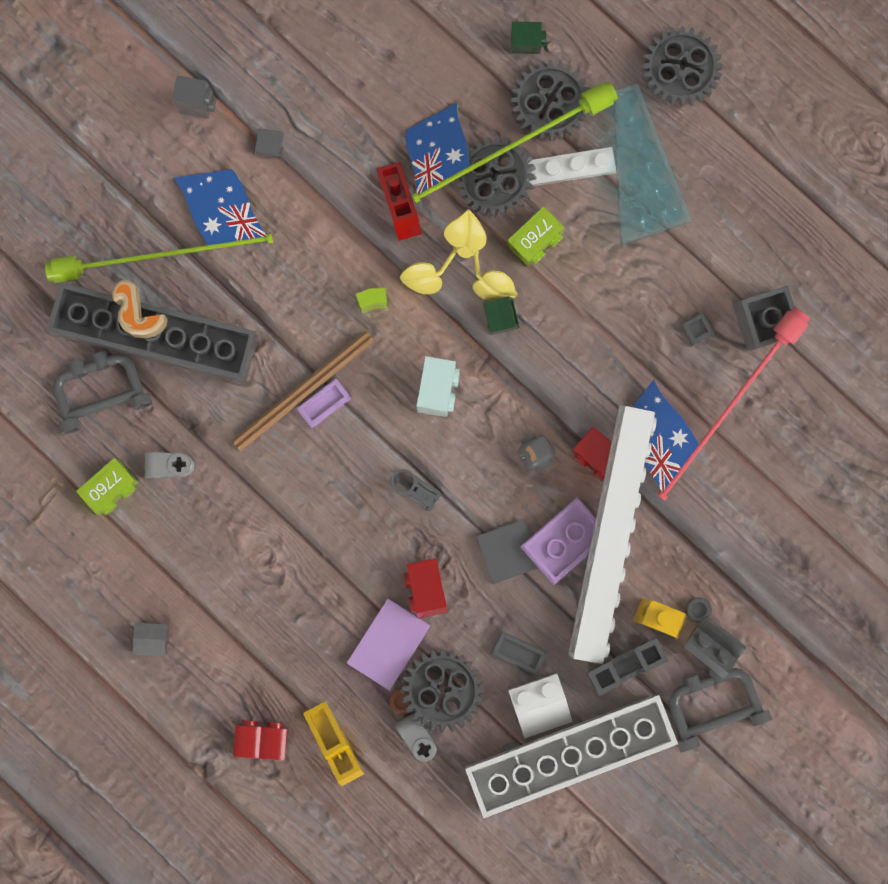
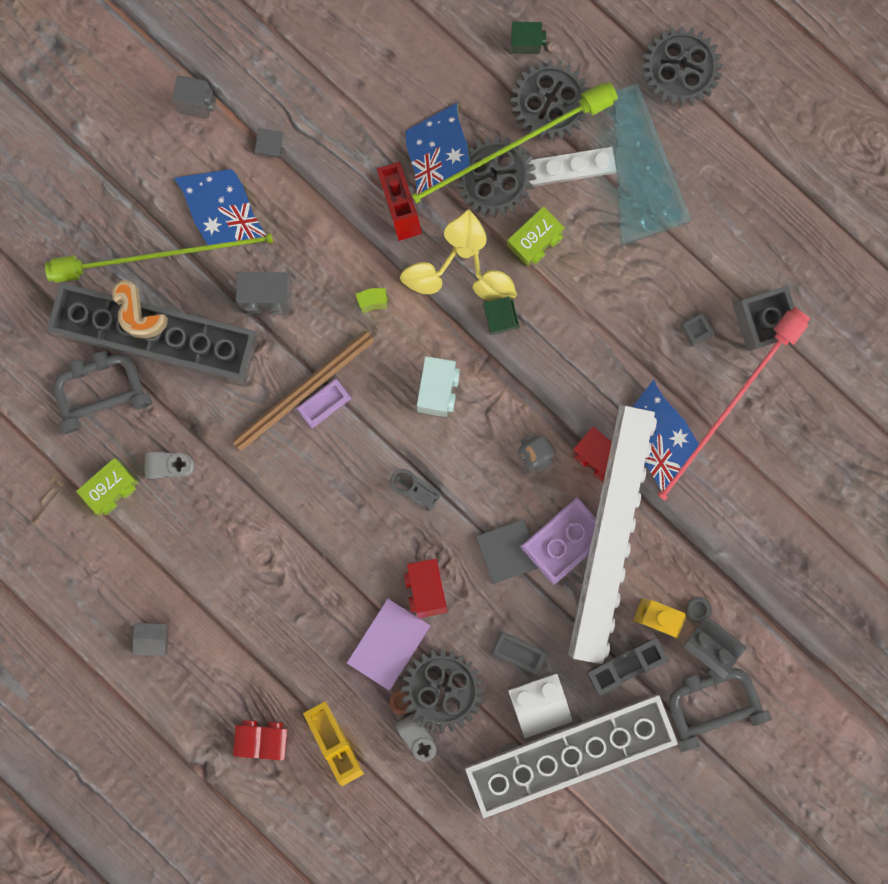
none -> dark grey brick [236,272,292,316]

